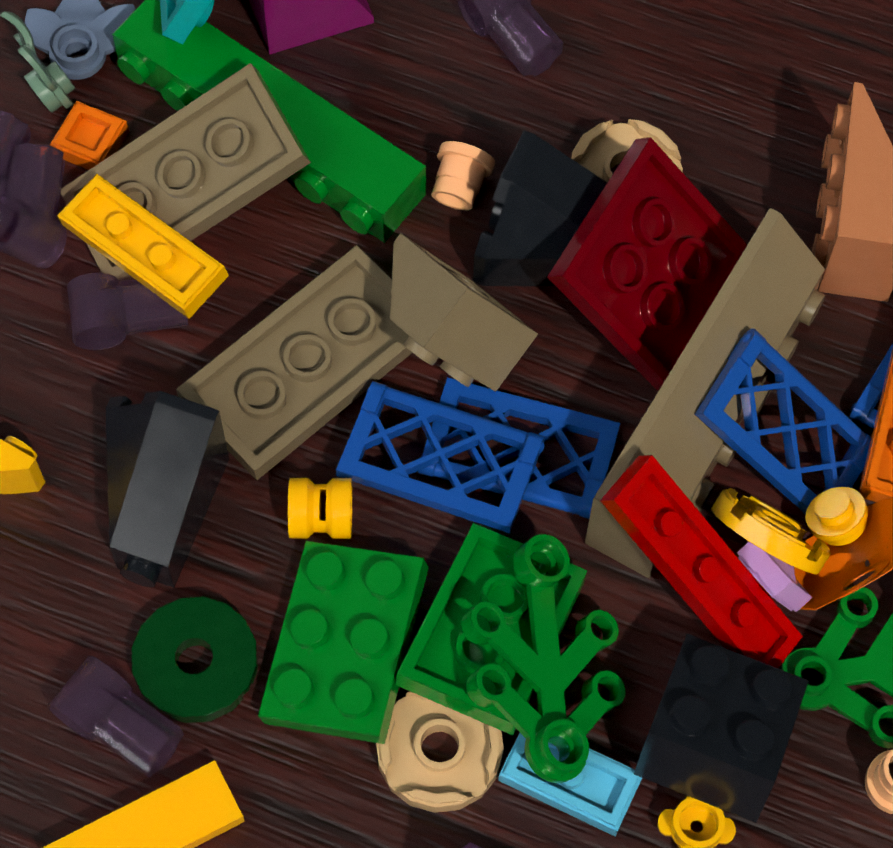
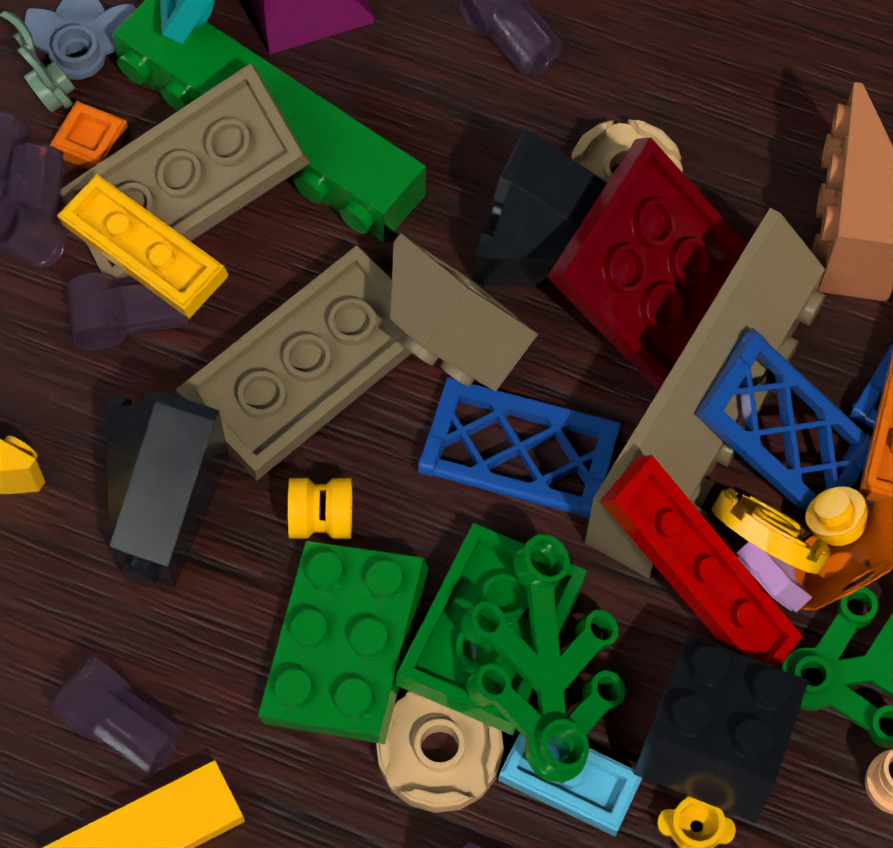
dark green tile [132,597,258,723] -> none
blue window [336,381,545,534] -> none
light nougat piece [431,141,495,210] -> none

